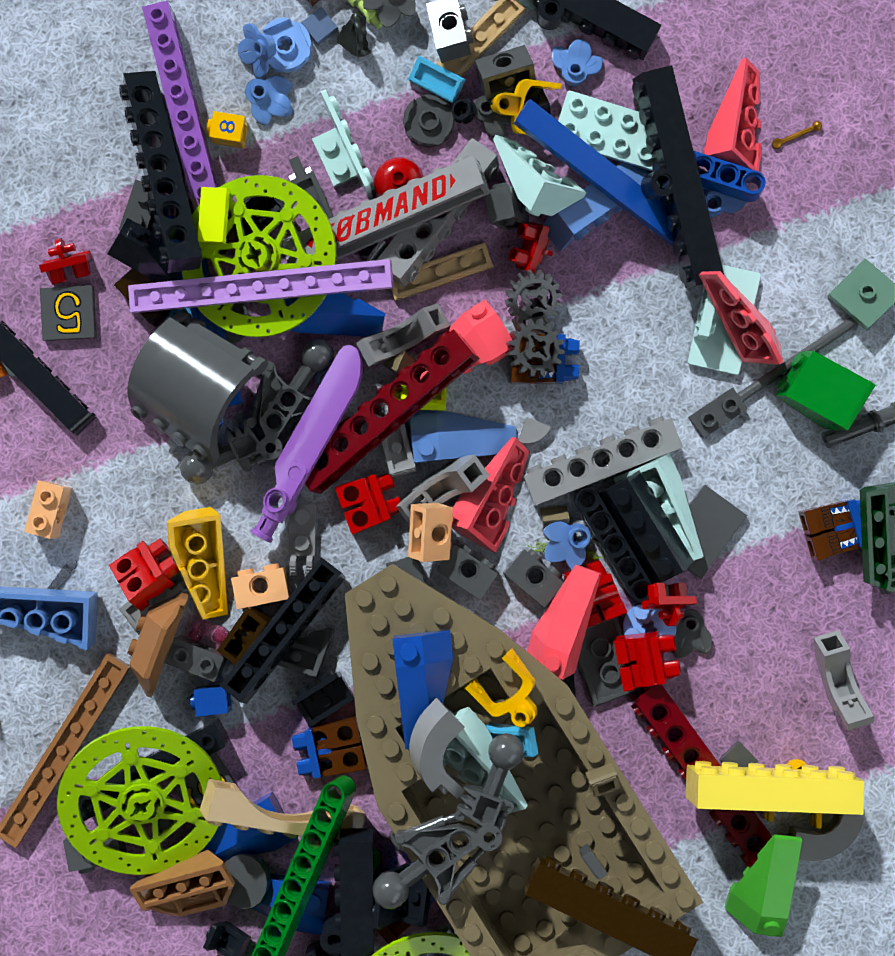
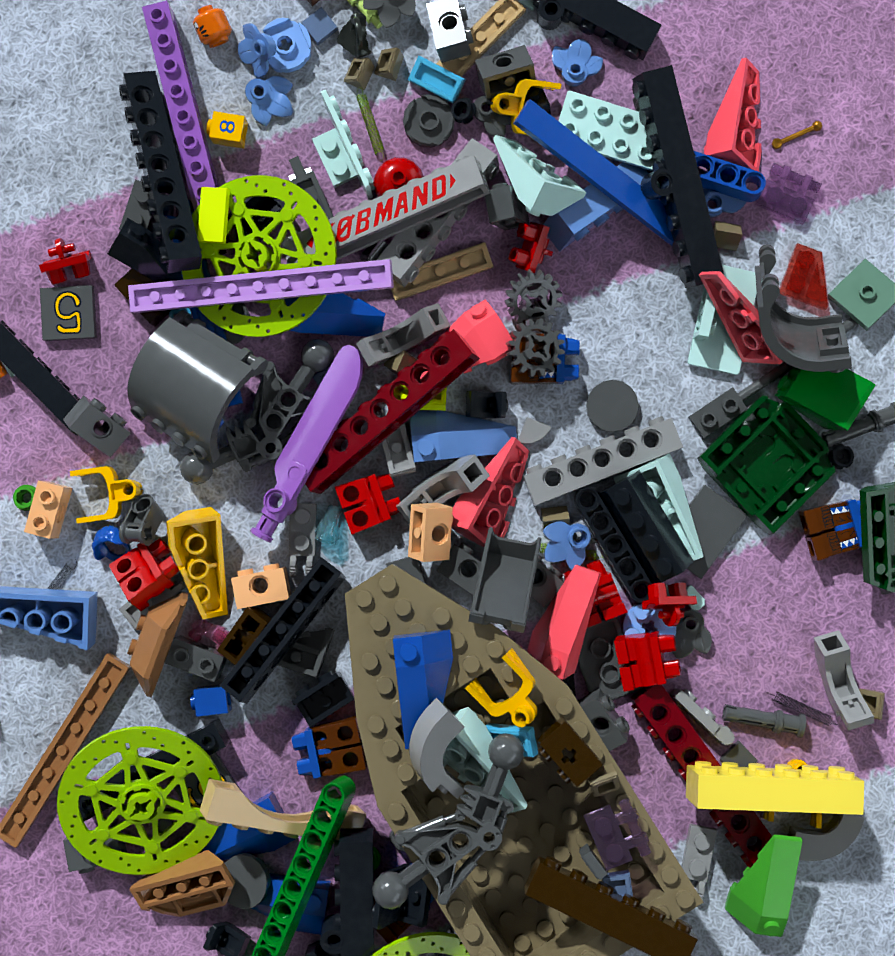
none -> bright green plate [13,485,36,511]
none -> dark grey brick [63,395,131,457]
none -> yellow piece [70,466,143,523]
none -> blue piece [92,525,132,561]
none -> dark grey piece [119,494,165,545]
none -> orange head [193,5,232,48]
none -> clear light blue cone [314,505,343,545]
none -> dark tan slope [344,58,375,91]
none -> lime piece [356,88,384,161]
none -> dark tan slope [374,48,404,81]
none -> black bracket [466,390,508,419]
none -> dark grey piece [468,527,542,633]
none -> dark brown brick [537,716,603,788]
none -> dark grey brick [577,688,630,751]
none -> clear purple plate [584,798,651,871]
none -> dark grey tile [586,380,639,432]
none -> sand blue tile [601,870,633,897]
none -> light grey hinge [669,688,735,746]
none -> light grey hinge [681,823,717,900]
none -> light aqua piece [687,585,705,610]
none -> dark green wedge [697,395,836,535]
none -> dark tan slope [713,221,742,251]
none -> dark grey pin [722,704,806,738]
none -> clear purple plate [755,163,822,225]
none -> dark grey hinge [755,244,852,373]
none -> black piece [767,692,838,726]
none -> clear red wing [779,243,828,310]
none -> black plate [828,444,854,470]
none -> dark tan slope [859,688,885,720]

